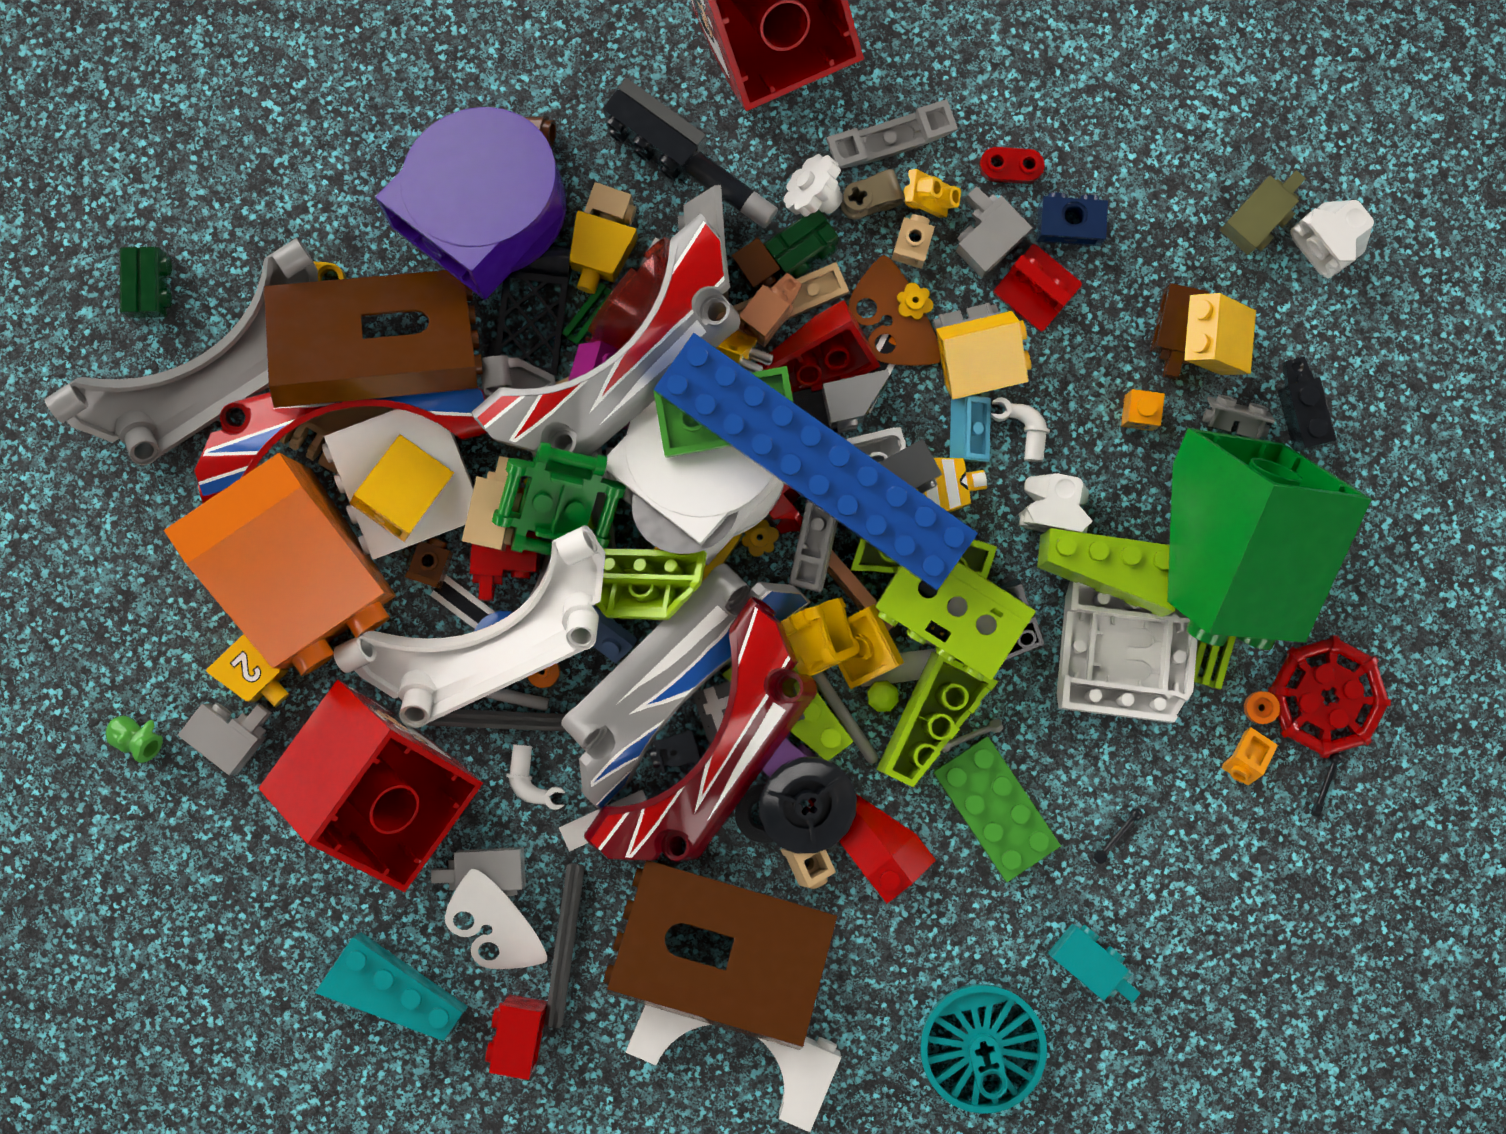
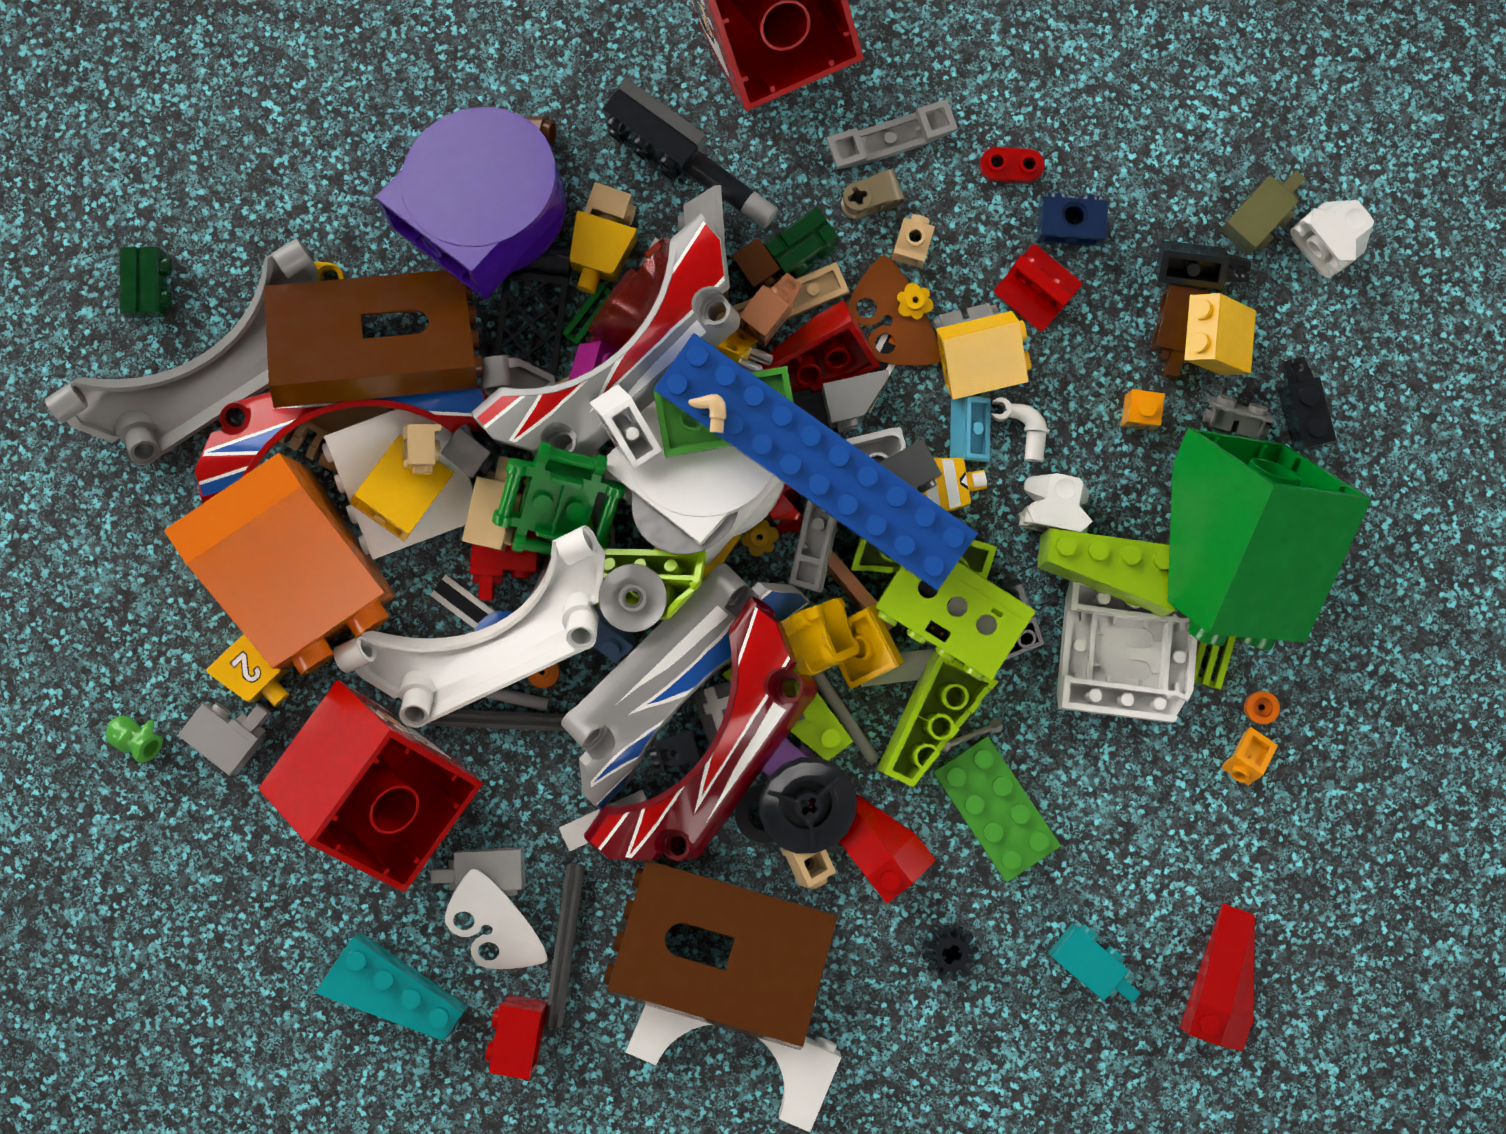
reddish brown brick [405,538,454,589] -> none
white piece [506,744,565,810] -> none
white plant [783,154,843,217] -> none
lime tile [867,680,899,712] -> none
yellow hips [903,169,961,218] -> none
teal piece [920,984,1047,1114] -> none
light grey hinge [956,186,1032,279] -> none
black hinge [1093,808,1143,864] -> none
red plate [1268,635,1391,758] -> none
black hinge [1311,752,1343,817] -> none
none -> tan brick [403,424,441,475]
none -> black brick [441,422,500,478]
none -> white brick [589,384,662,469]
none -> light grey dish [598,564,667,632]
none -> tan animal [688,394,726,433]
none -> black gear [922,924,979,981]
none -> black hinge [1155,240,1251,290]
none -> red wedge [1179,903,1255,1051]

